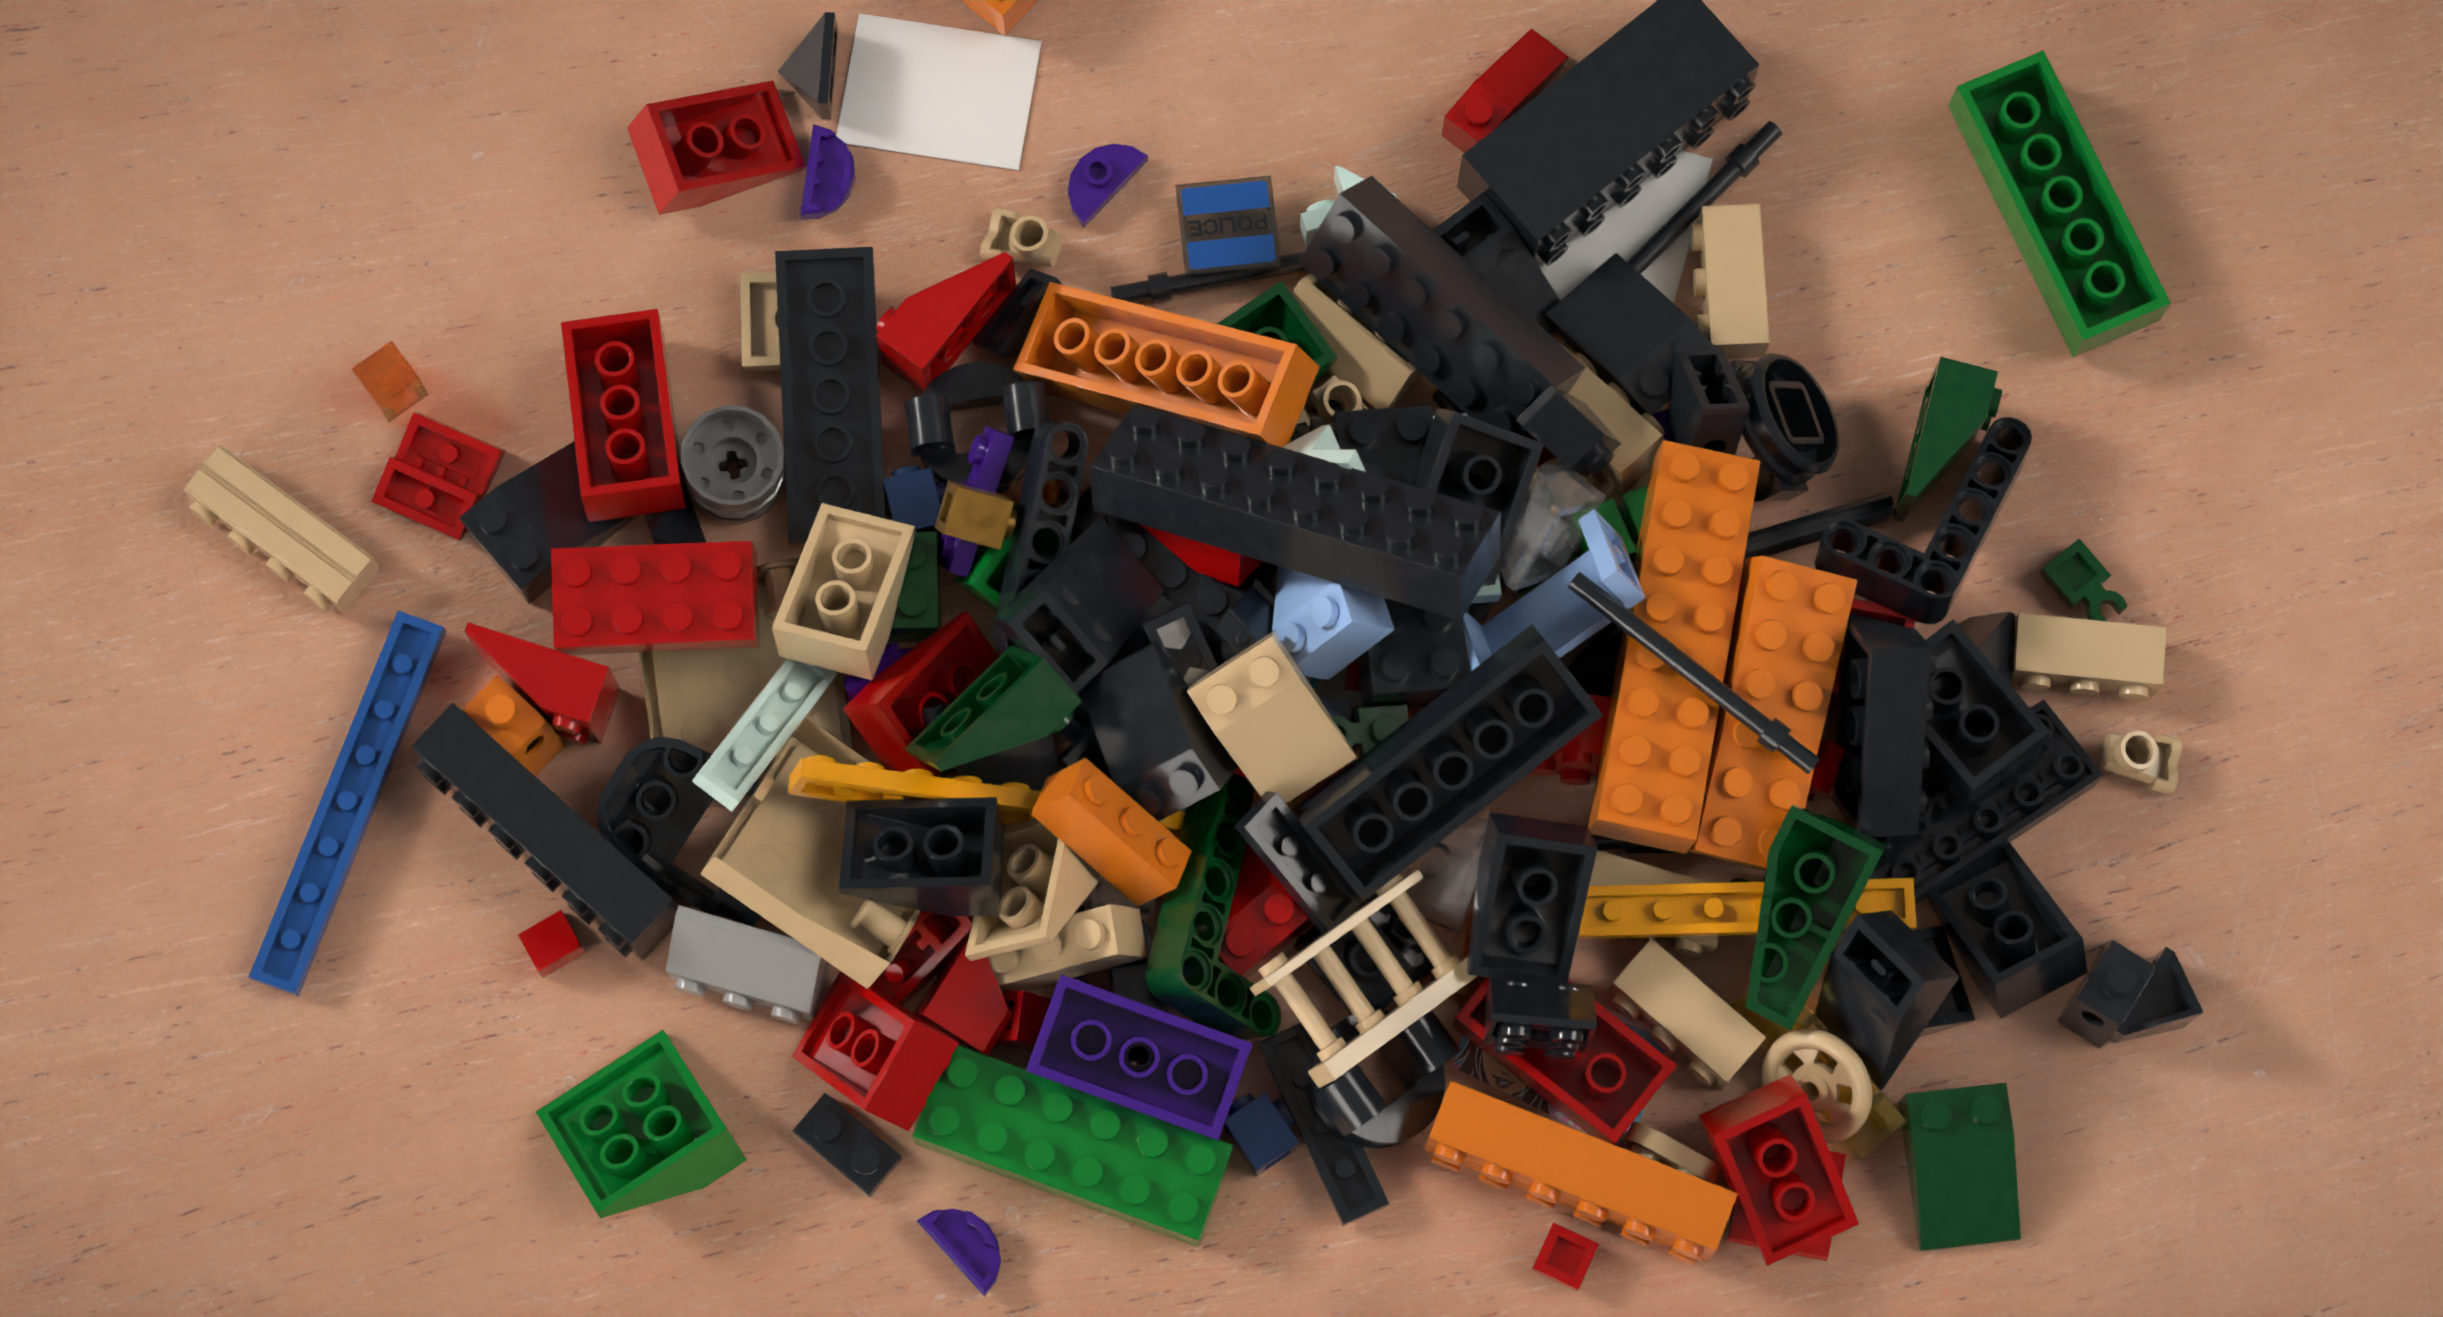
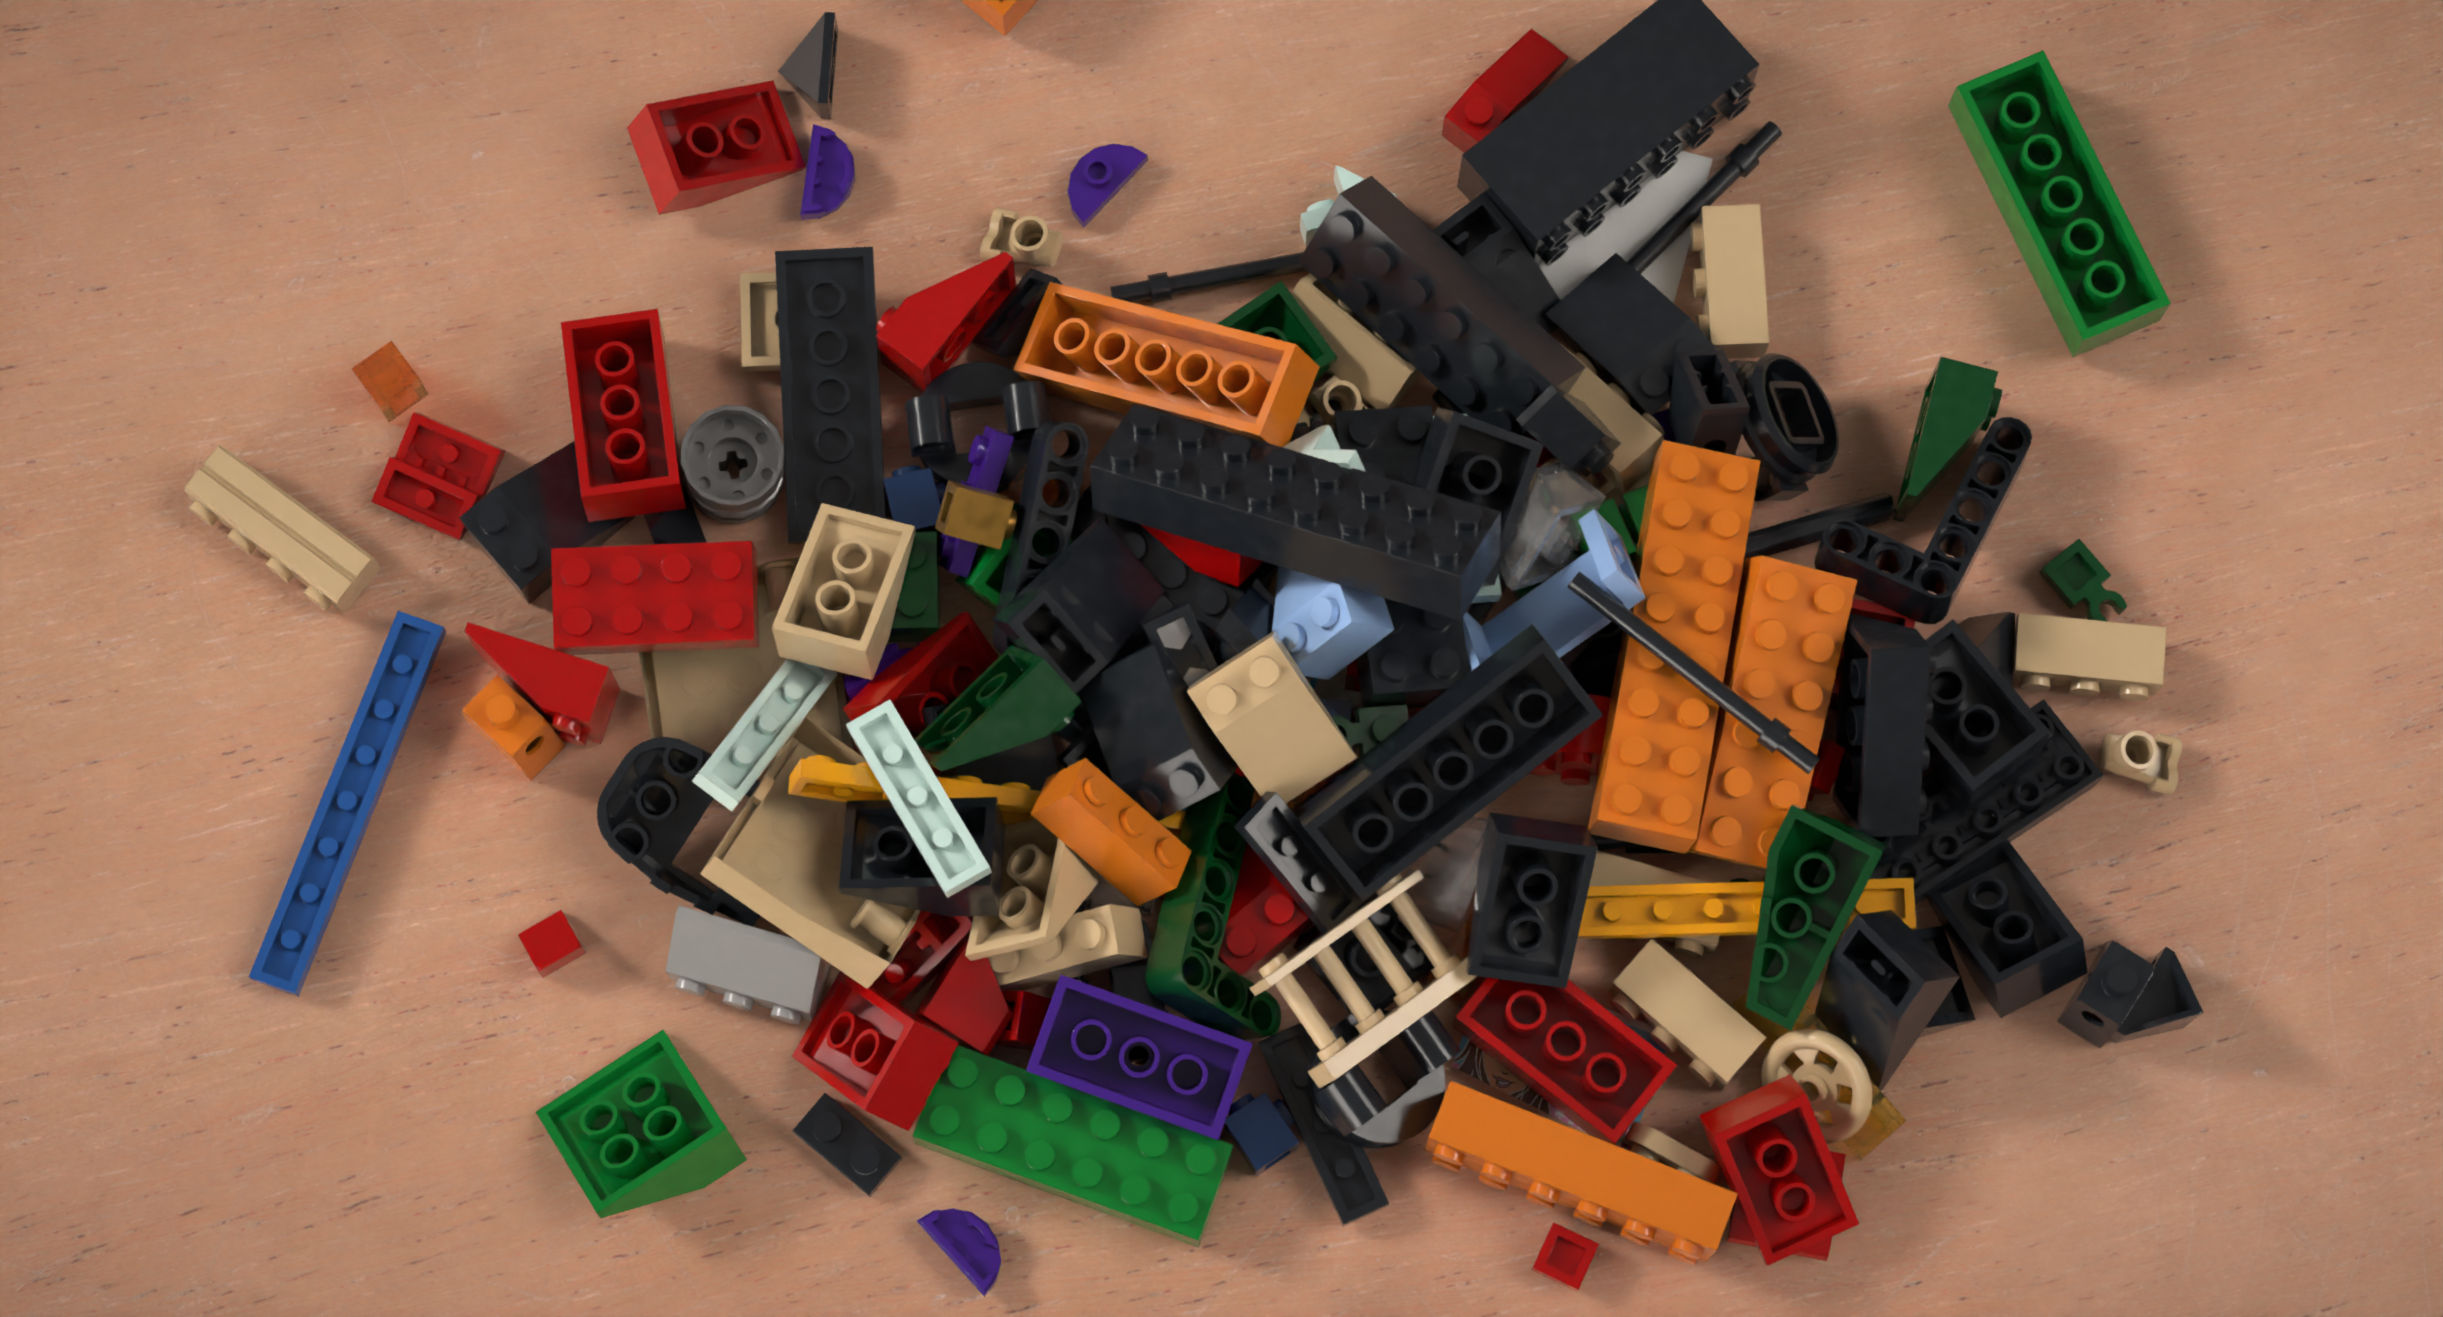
black brick [411,703,678,961] -> none
white sticker [836,13,1042,170] -> none
piece [1175,175,1281,276] -> none
black slope [1483,976,1597,1060] -> none
dark green slope [1898,1083,2021,1252] -> none
none -> light aqua plate [846,700,992,898]

